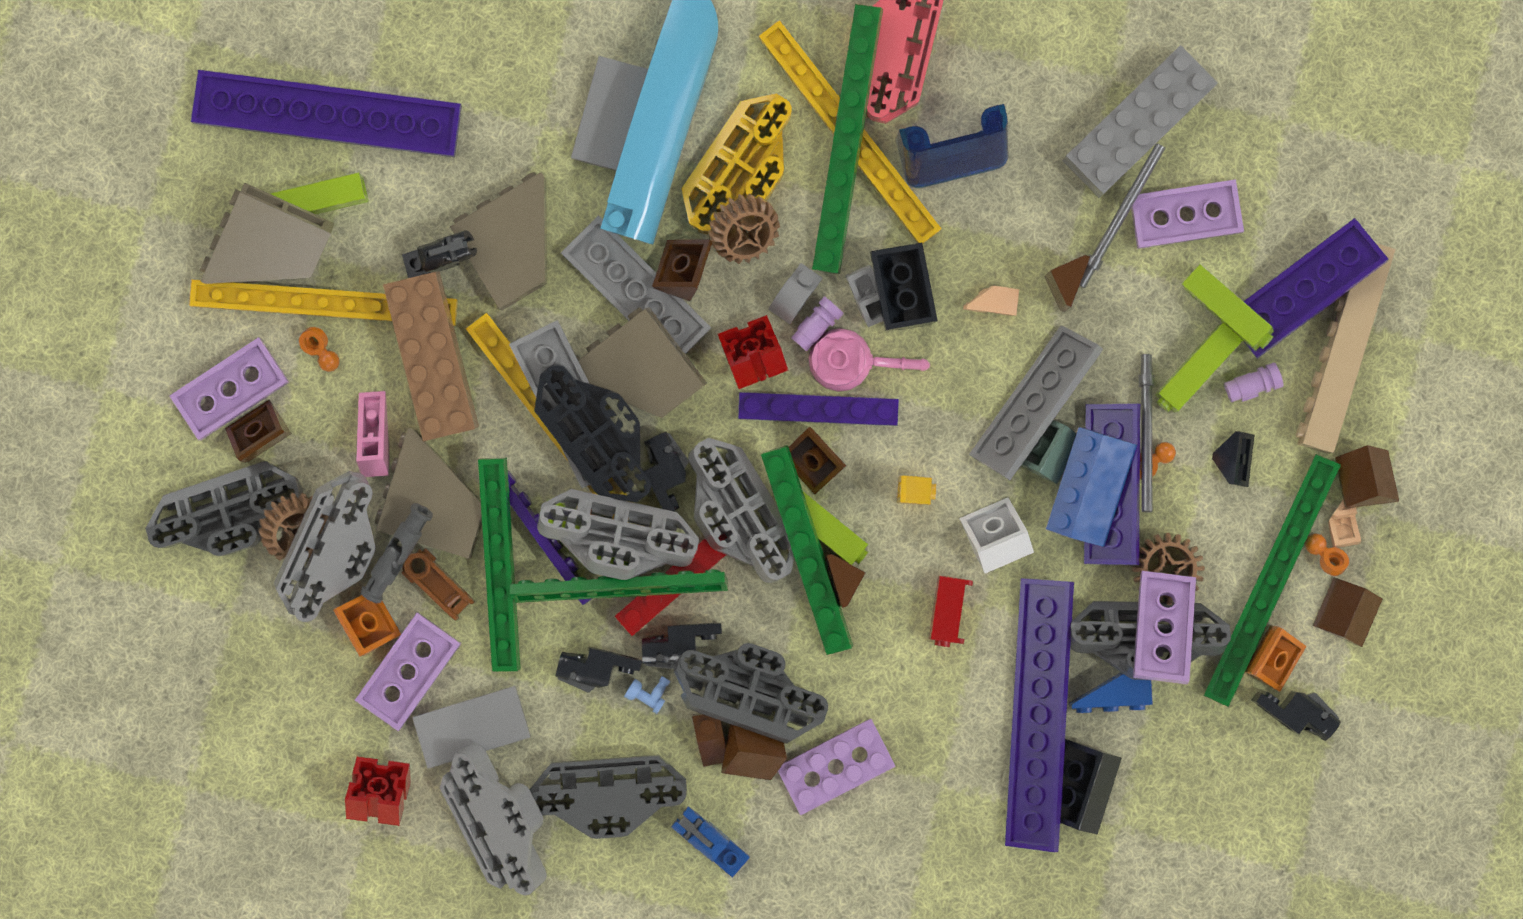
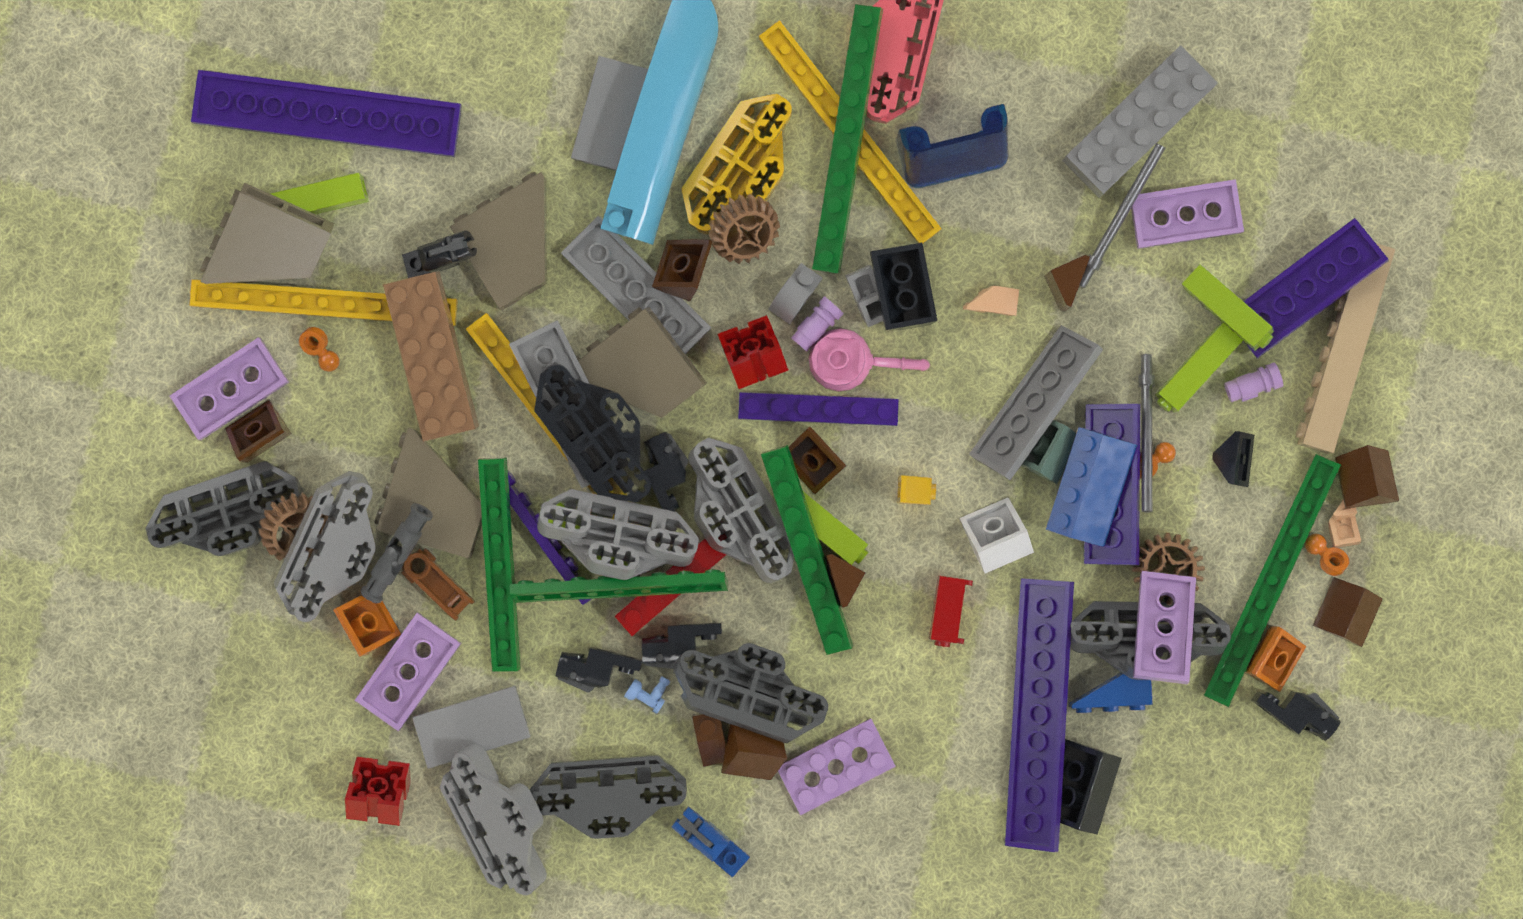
bright pink slope [356,391,389,477] -> none

